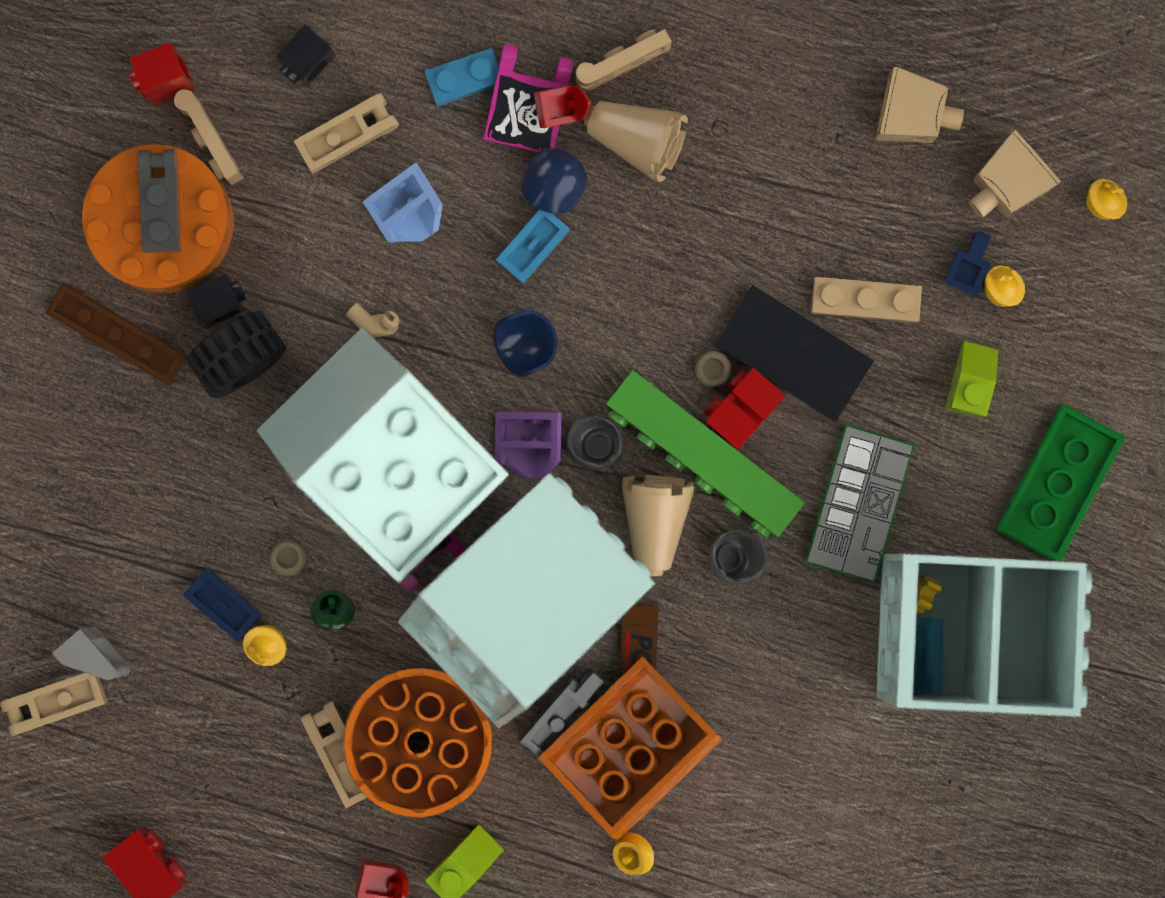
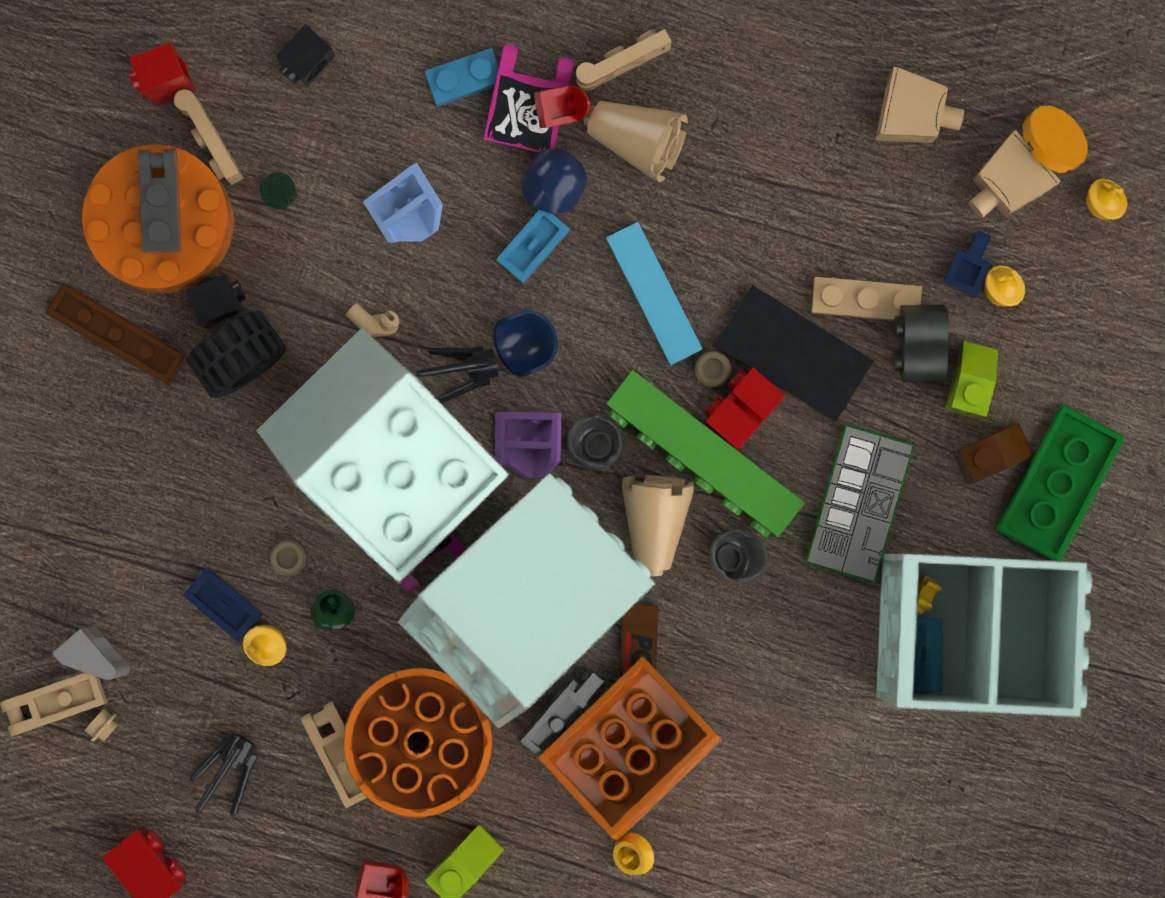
tan plate [294,93,399,174] -> none
none -> tan plate [84,708,118,742]
none -> black plant [190,732,258,816]
none -> clear green tile [260,172,297,210]
none -> black plant [416,346,498,404]
none -> medium azure tile [606,222,702,366]
none -> pearl dark grey brick [893,304,949,382]
none -> reddish brown slope [953,423,1033,484]
none -> light orange tile [1022,106,1088,173]

